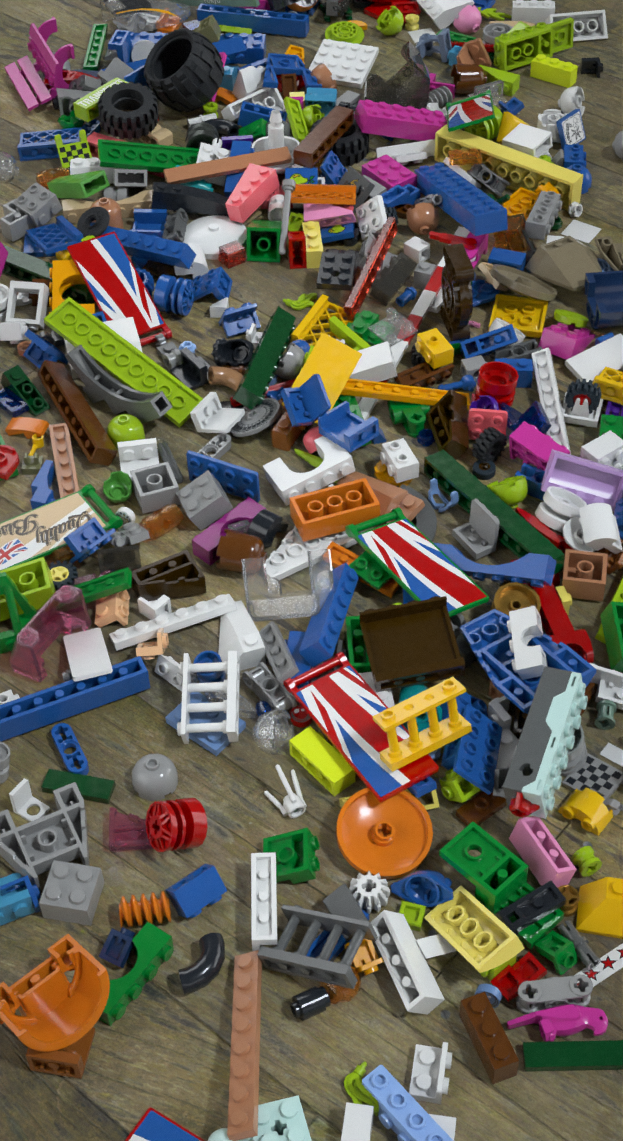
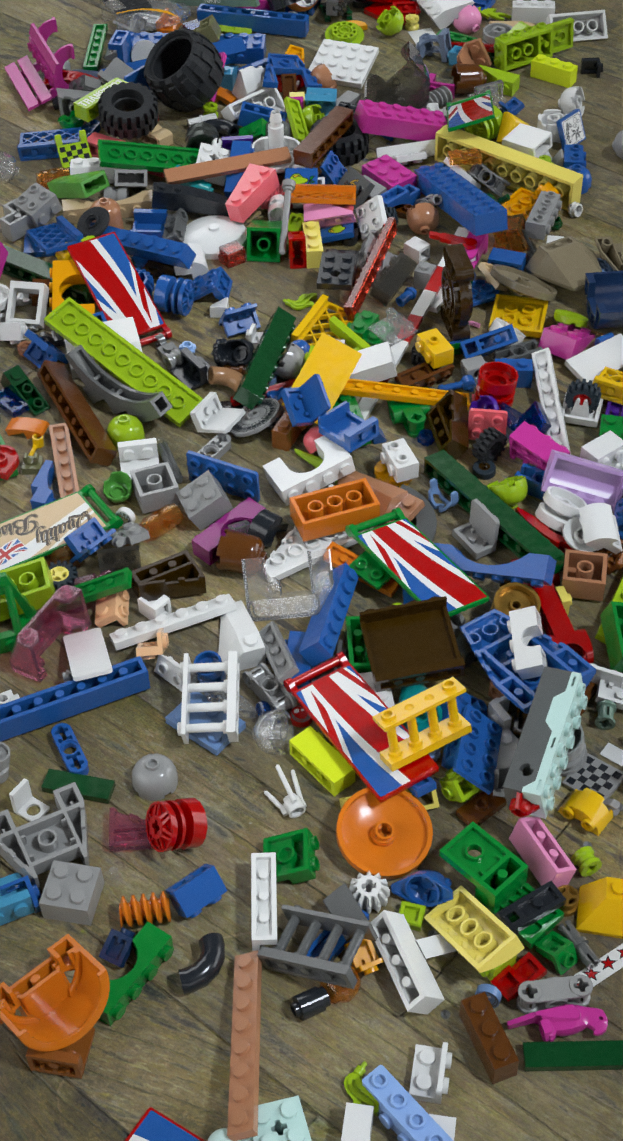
white sticker [561,220,601,243] -> none

